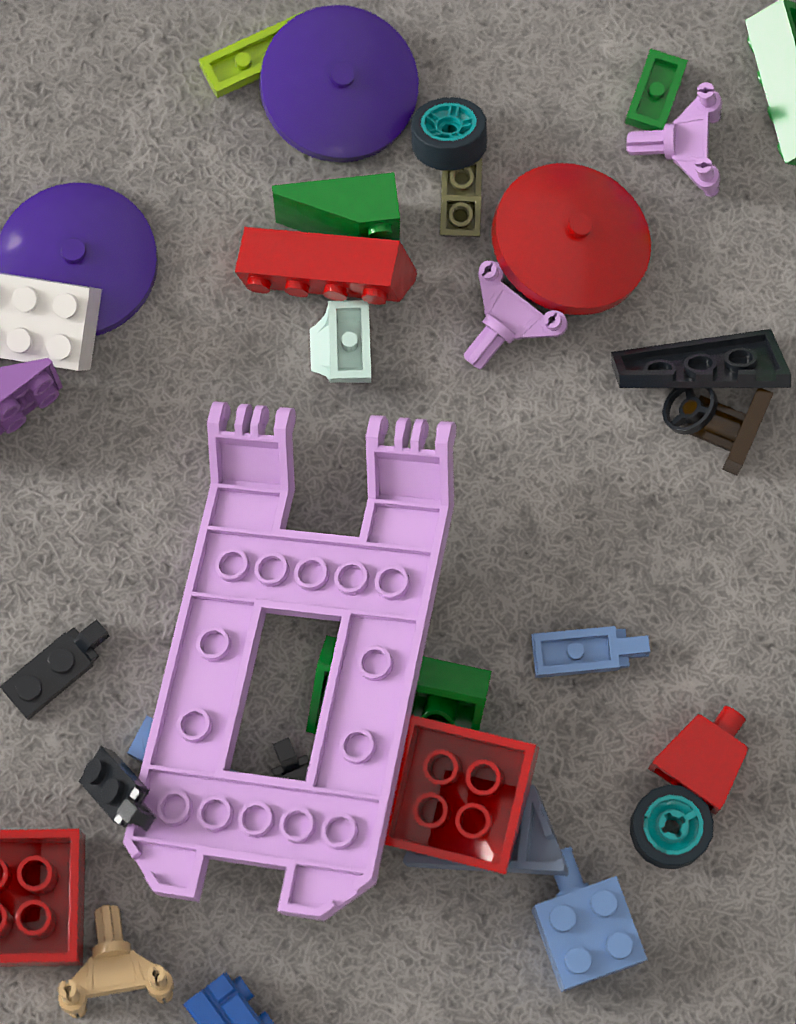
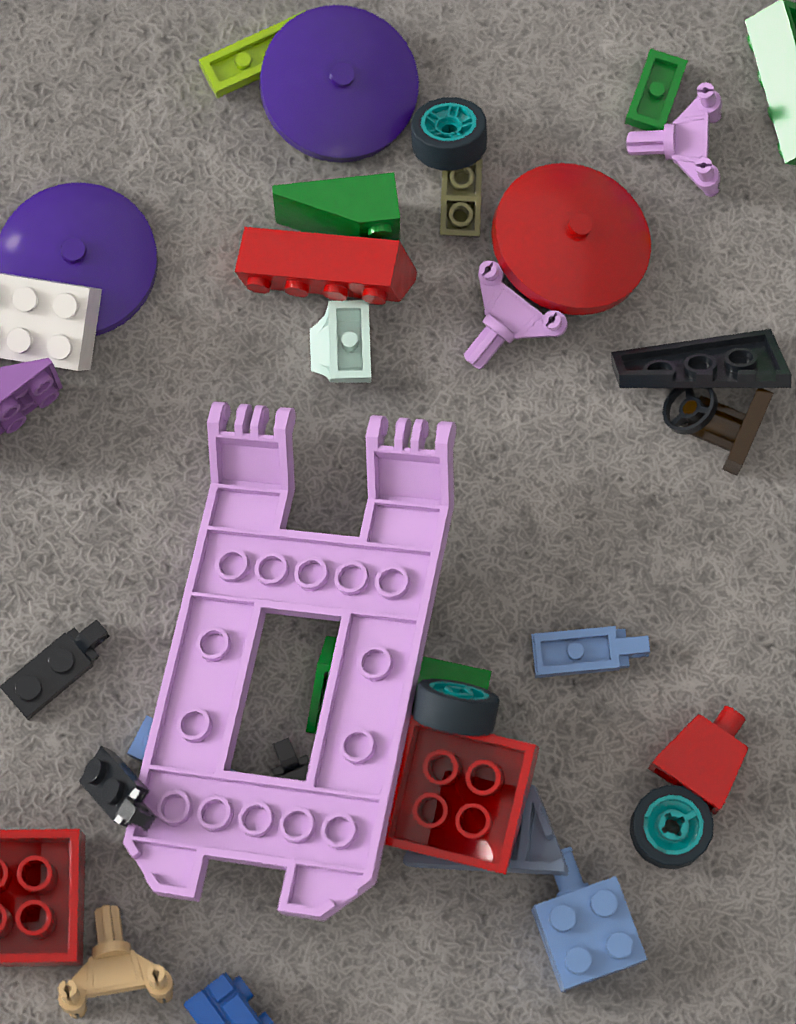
none -> black wheel [412,679,500,736]

